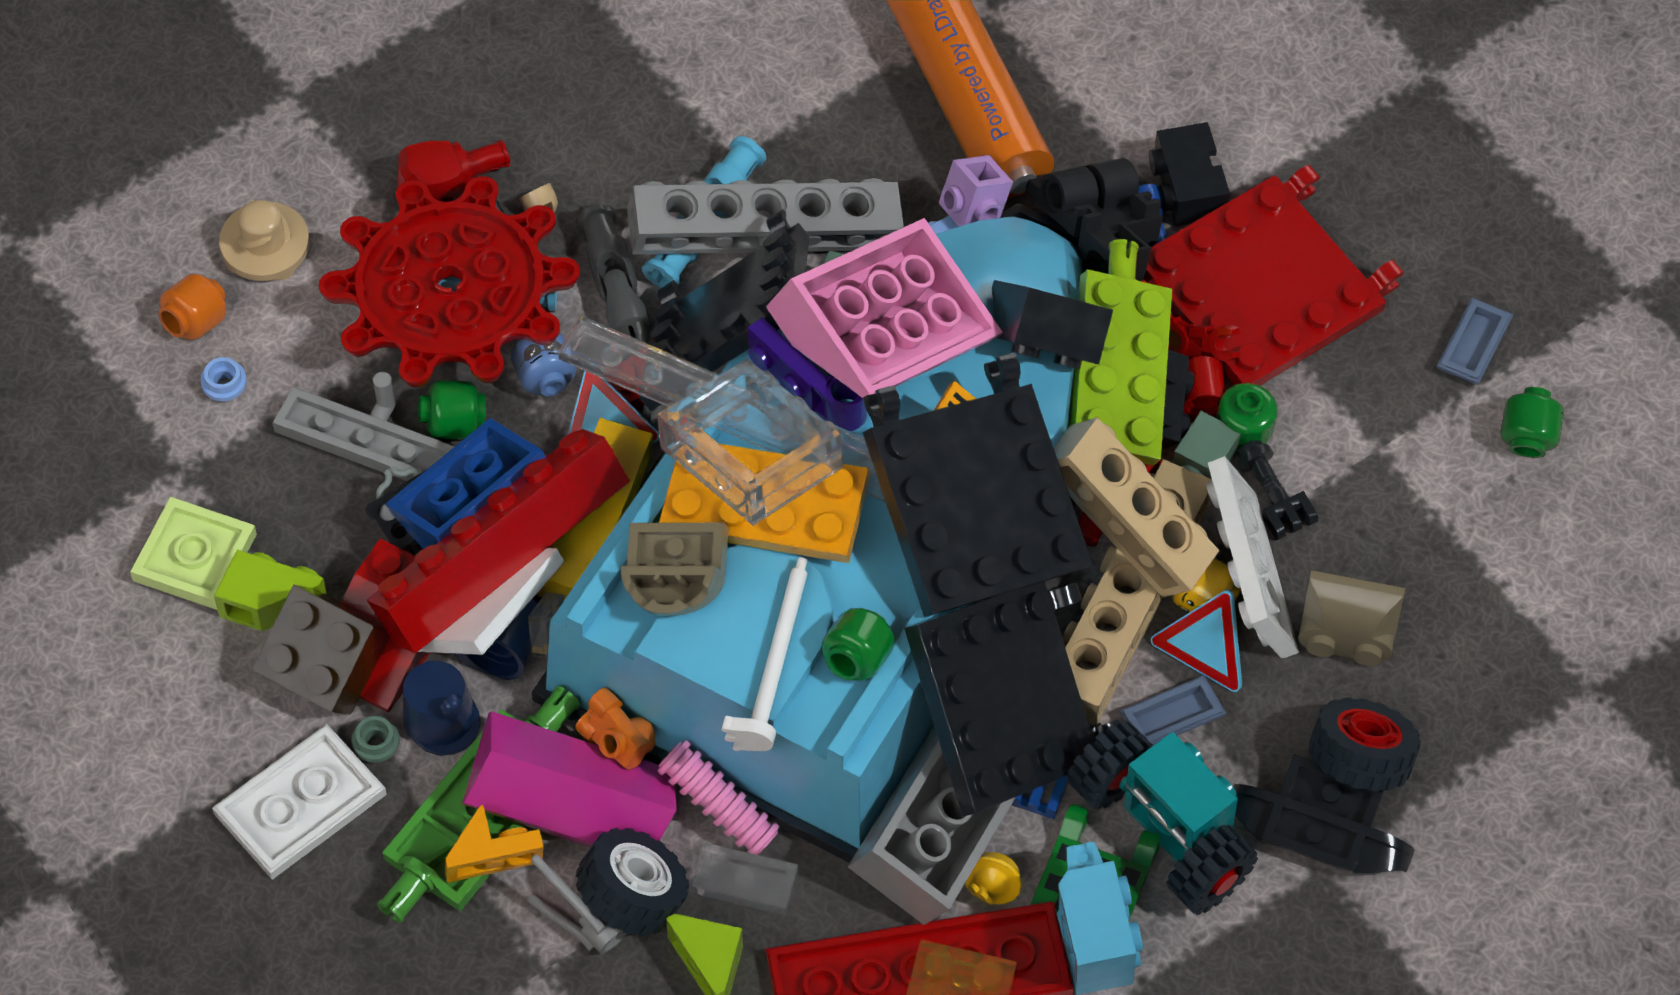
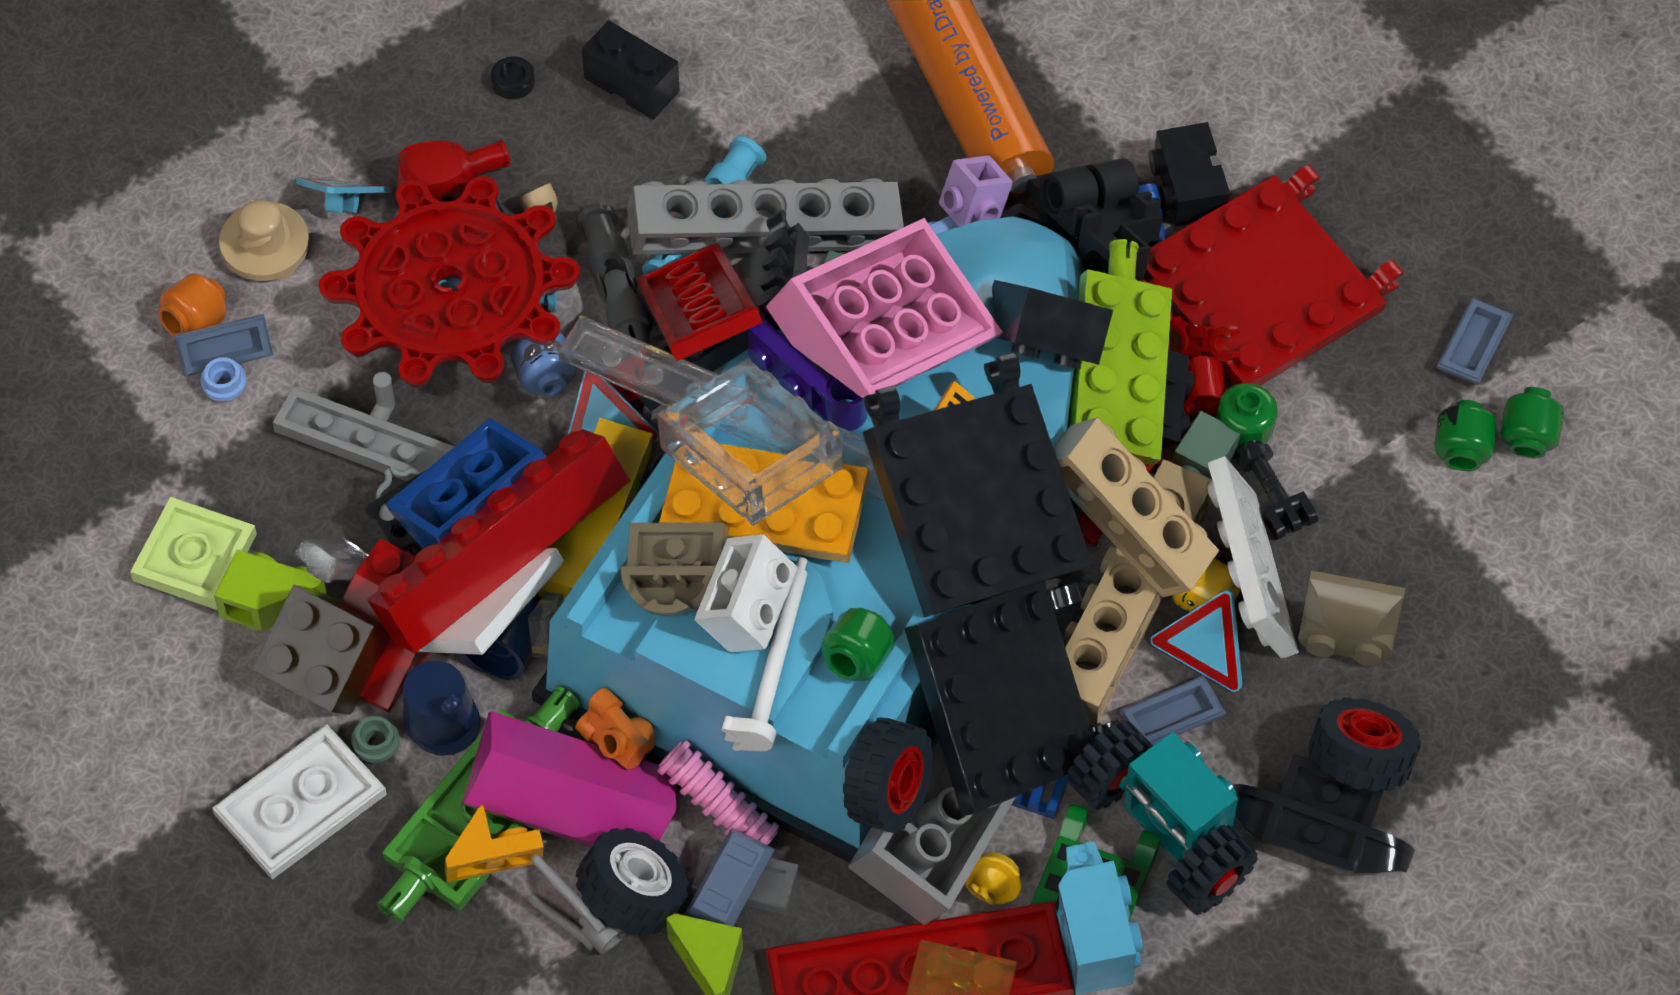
green head [418,380,486,440] -> none
none -> sand blue tile [175,314,273,377]
none -> clear plate [294,539,369,583]
none -> medium azure piece [296,177,392,213]
none -> black tile [491,56,535,99]
none -> black brick [582,20,680,120]
none -> red tile [636,242,763,362]
none -> sand blue tile [686,828,775,926]
none -> white brick [694,534,798,653]
none -> black wheel [843,717,934,833]
none -> green head [1434,400,1497,472]

